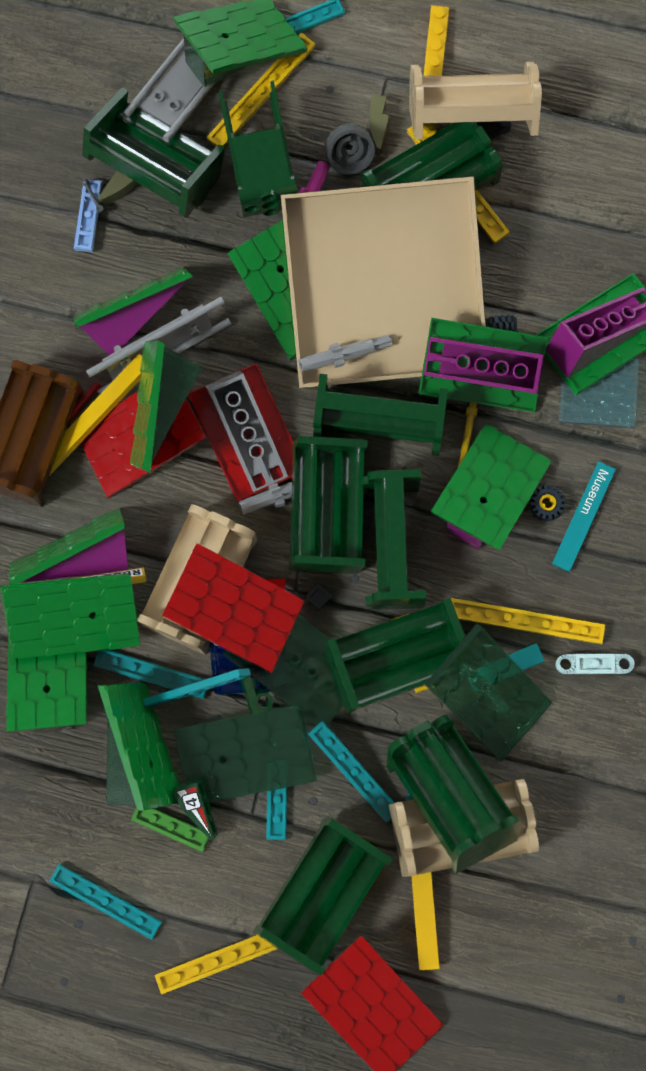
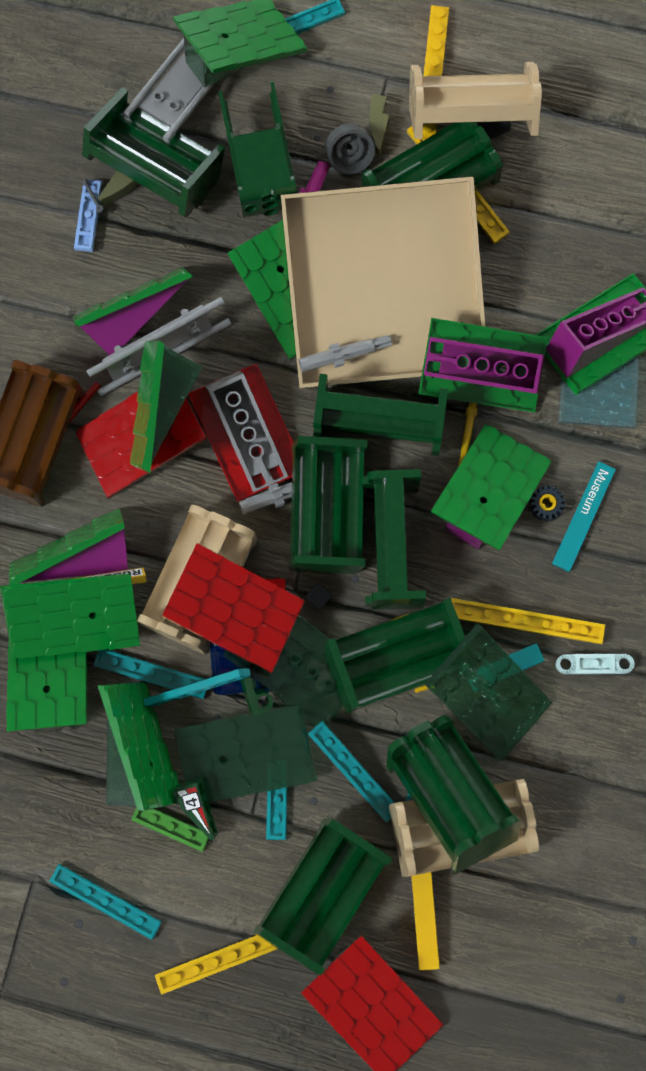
yellow tile [49,353,142,476] -> none
yellow plate [207,33,315,147] -> none
black bush [485,315,518,332] -> none

